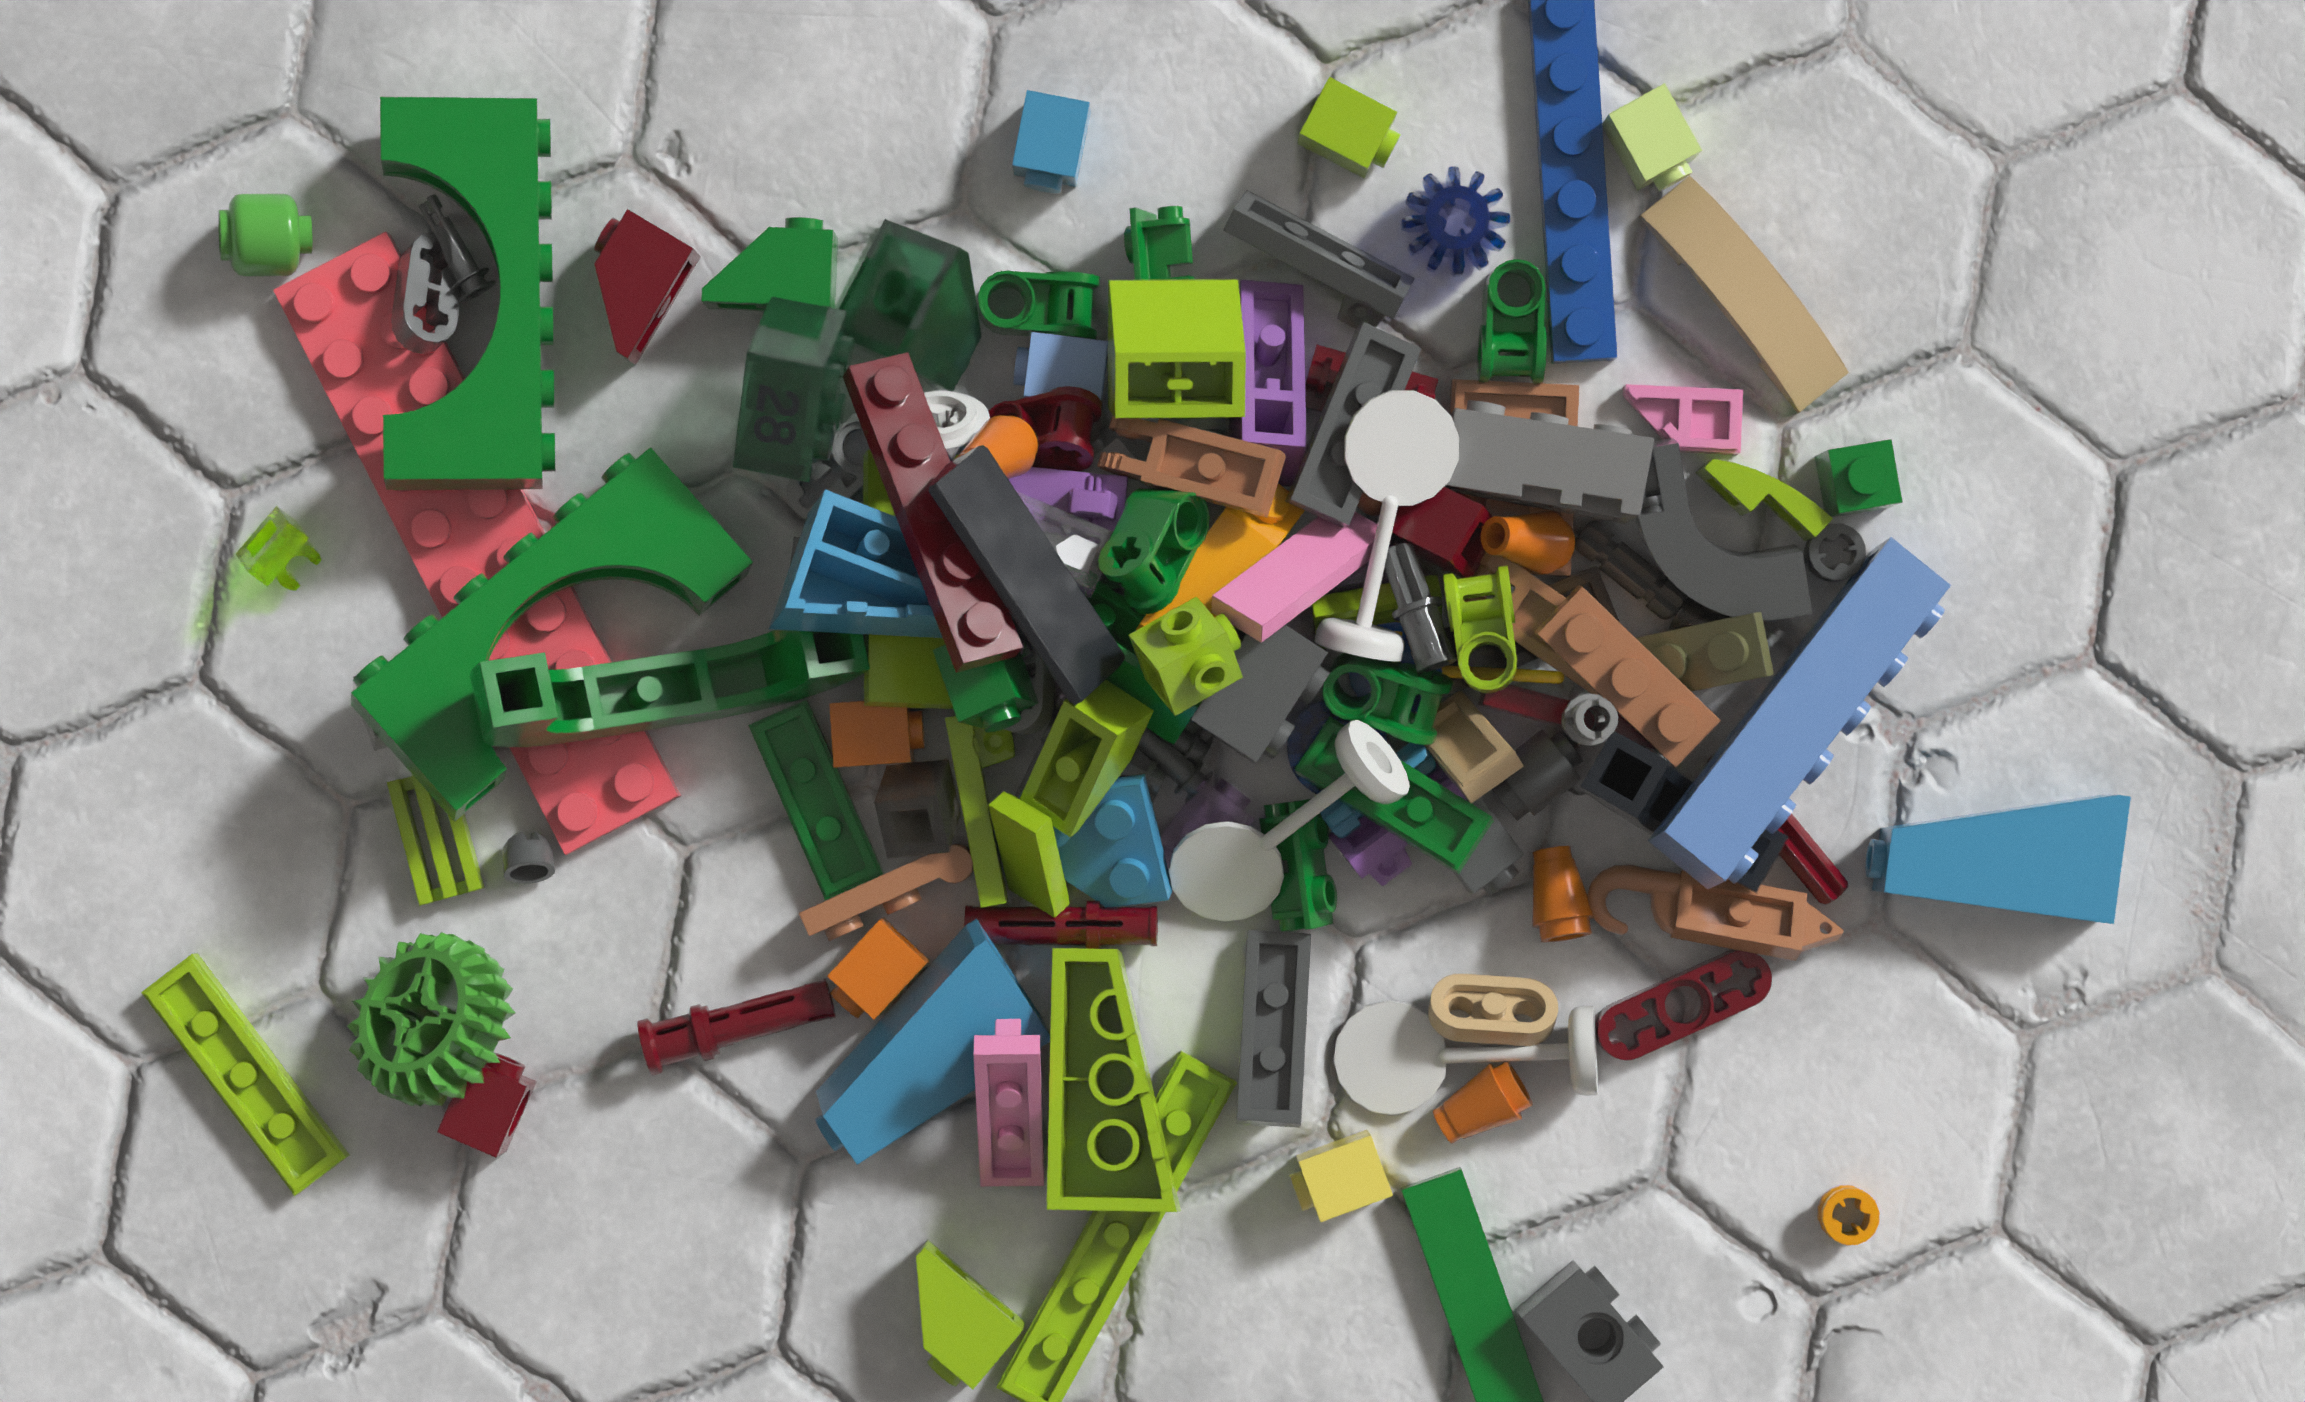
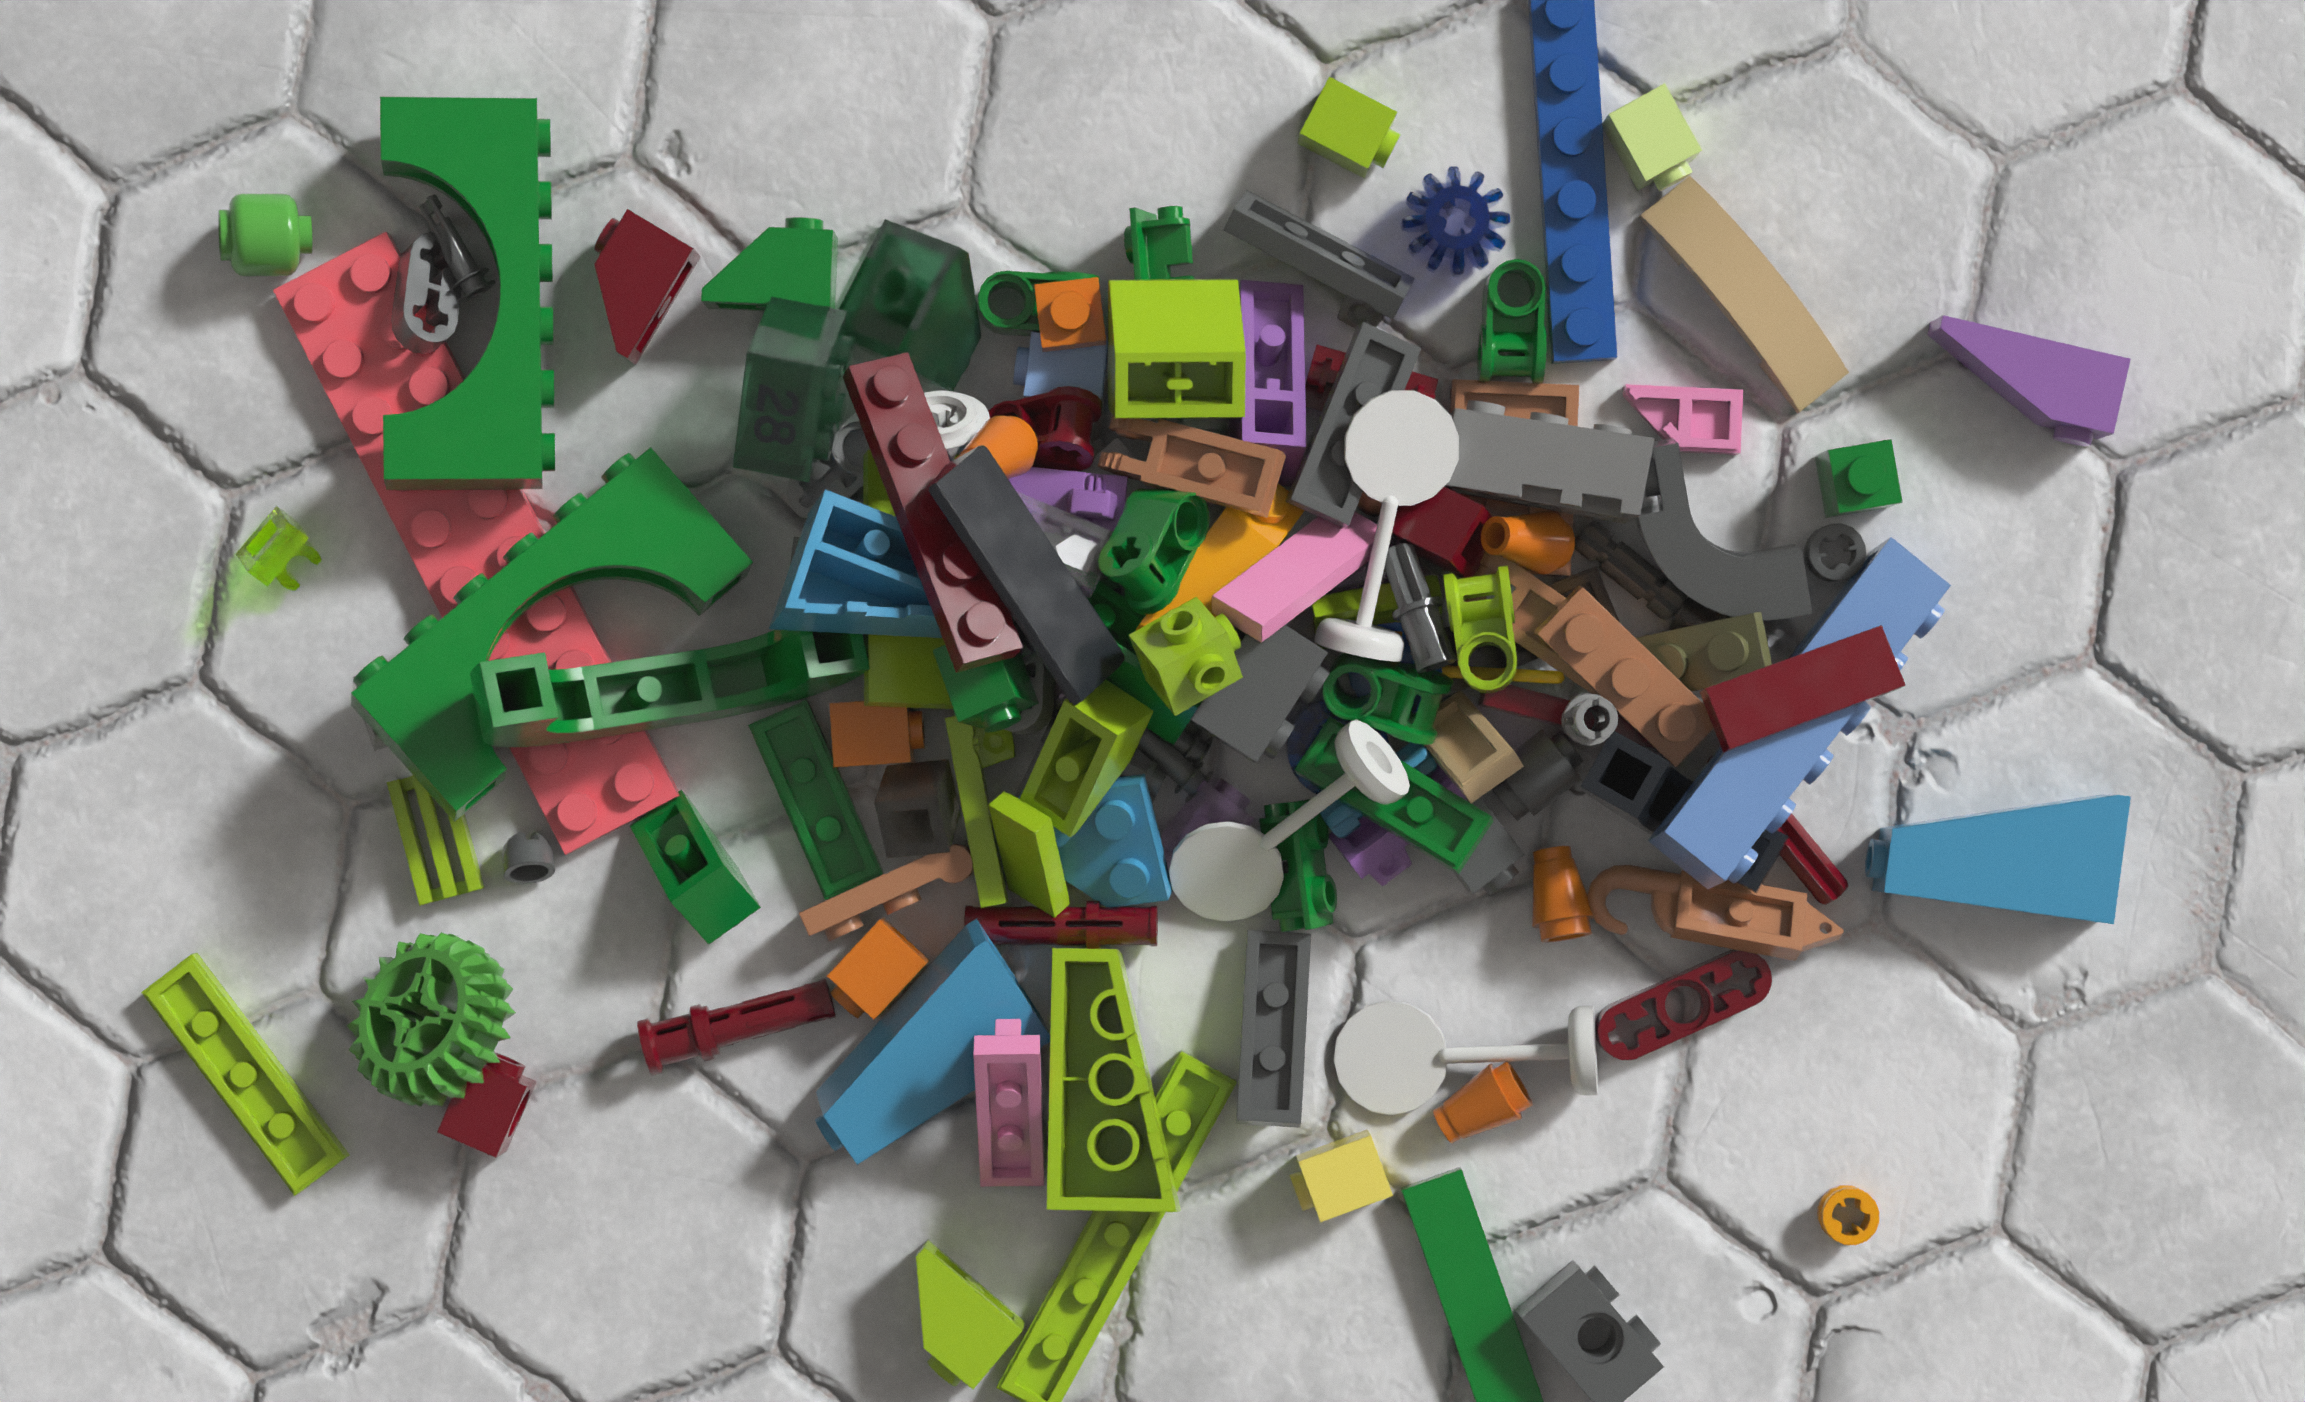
dark azure brick [1012,90,1091,193] -> none
tan plate [1428,974,1558,1046] -> none
lime slope [1696,459,1833,541] -> none
none -> green slope [630,789,761,945]
none -> orange plate [1034,277,1106,352]
none -> dark red tile [1699,625,1906,753]
none -> medium lavender slope [1927,315,2131,446]

